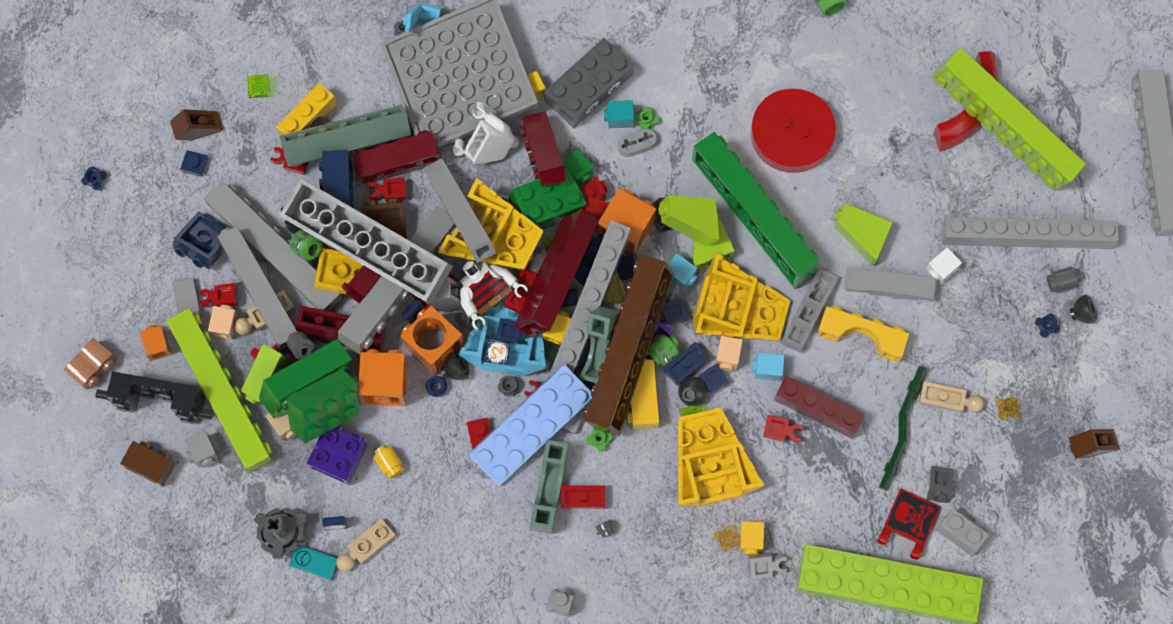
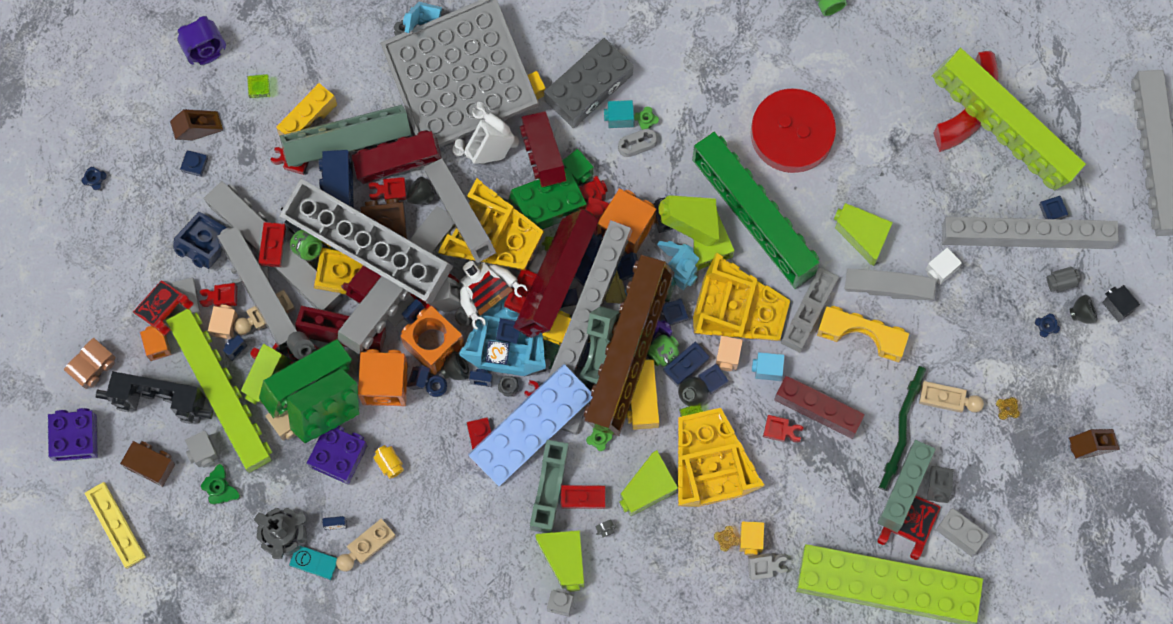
none -> dark purple brick [48,408,98,462]
none -> light yellow tile [85,482,146,569]
none -> flag [133,280,194,336]
none -> dark purple brick [177,16,226,65]
none -> green animal [201,464,240,505]
none -> dark blue plate [223,335,247,361]
none -> red plate [258,222,286,267]
none -> pearl dark grey brick [407,176,435,205]
none -> dark blue plate [407,365,430,390]
none -> dark blue plate [469,369,493,387]
none -> lime slope [535,530,584,592]
none -> lime slope [619,450,678,516]
none -> medium azure bracket [657,241,699,280]
none -> sand green arch [877,439,935,533]
none -> dark blue plate [1039,196,1068,219]
none -> black brick [1102,285,1140,323]

